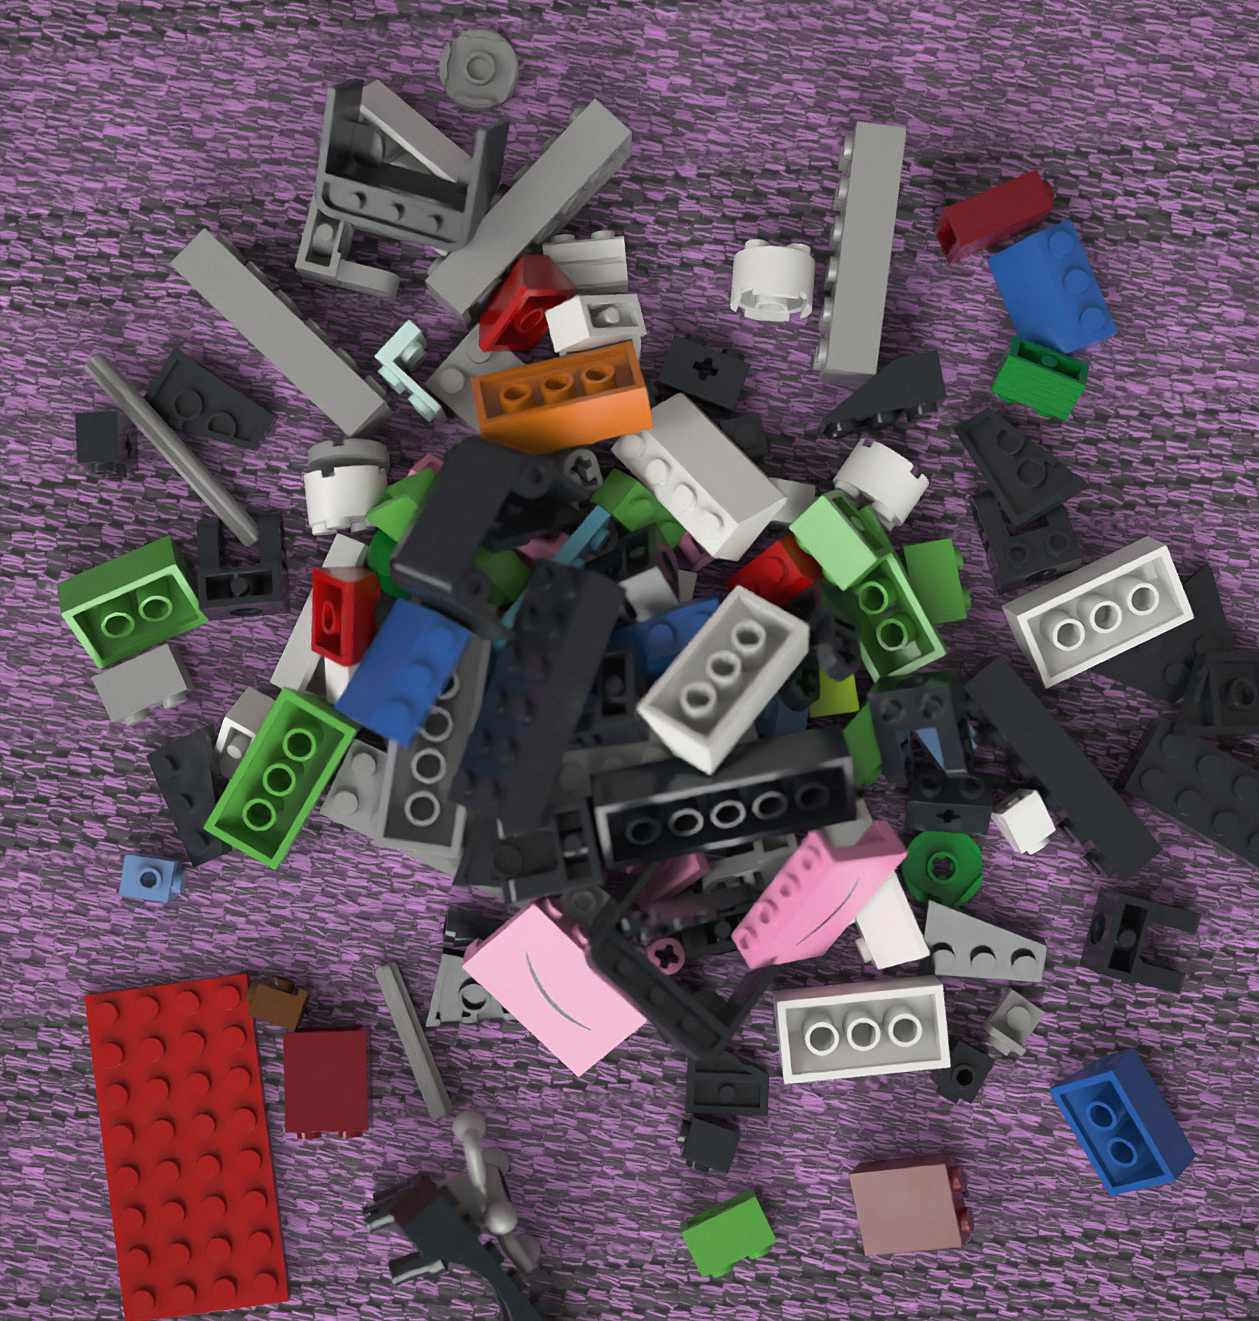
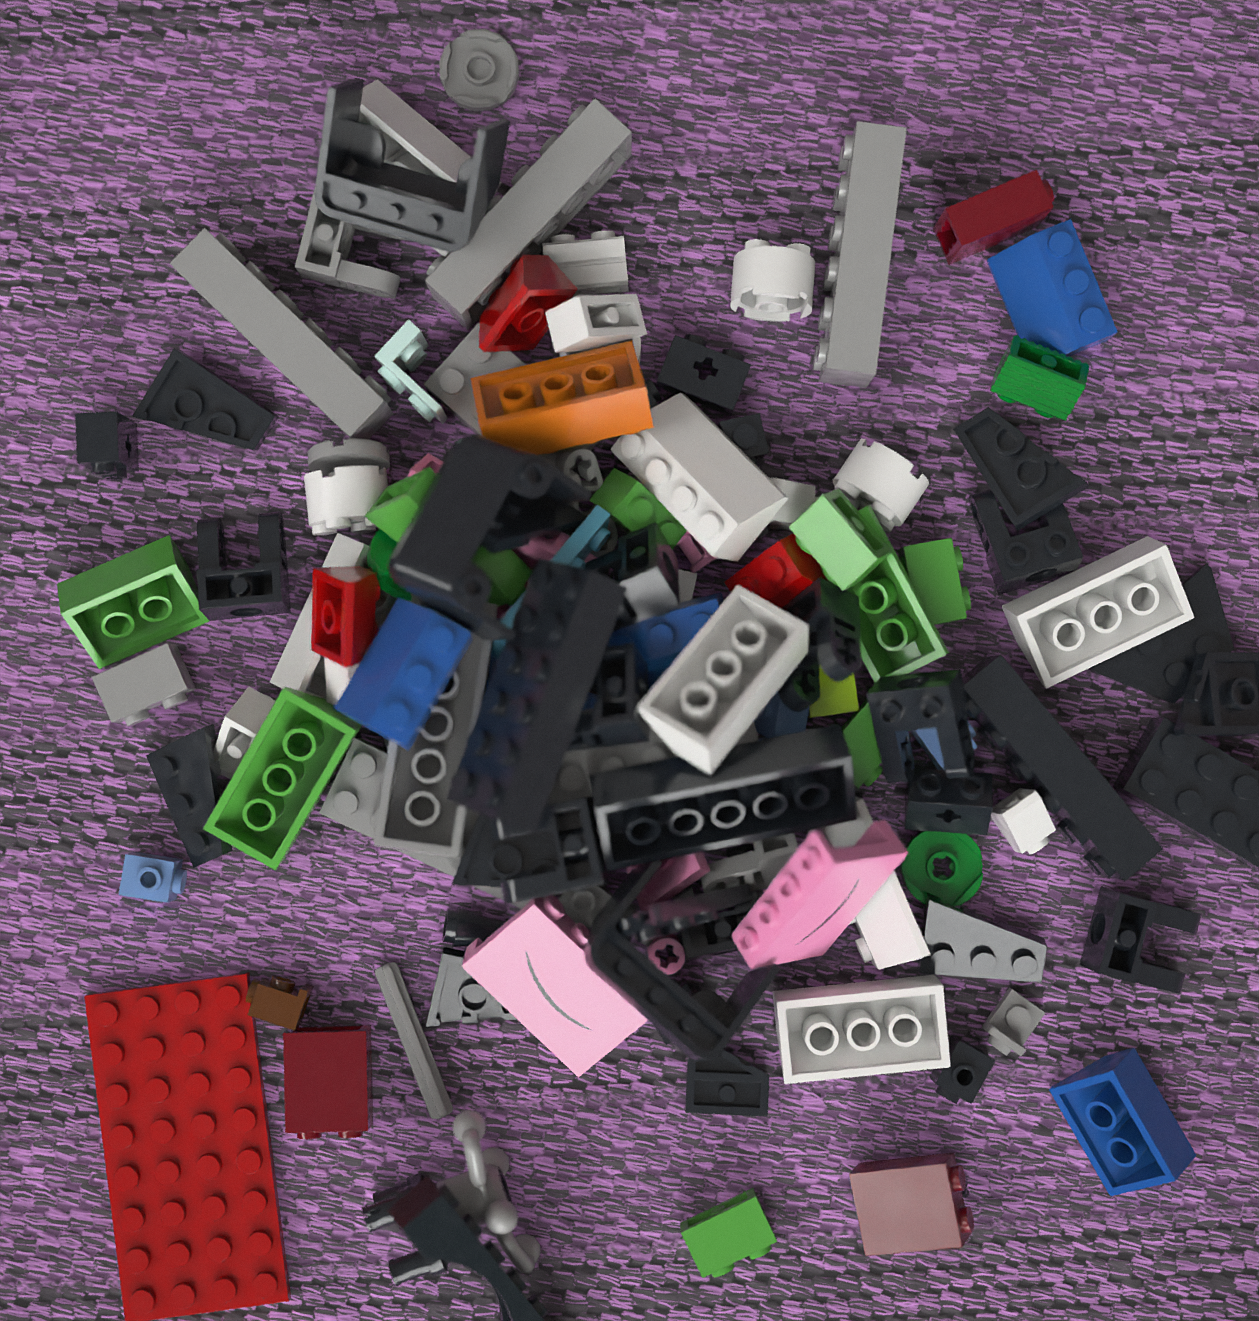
light grey axle [84,353,259,547] -> none
black brick [675,1113,741,1174] -> none
black slope [816,350,947,440] -> none

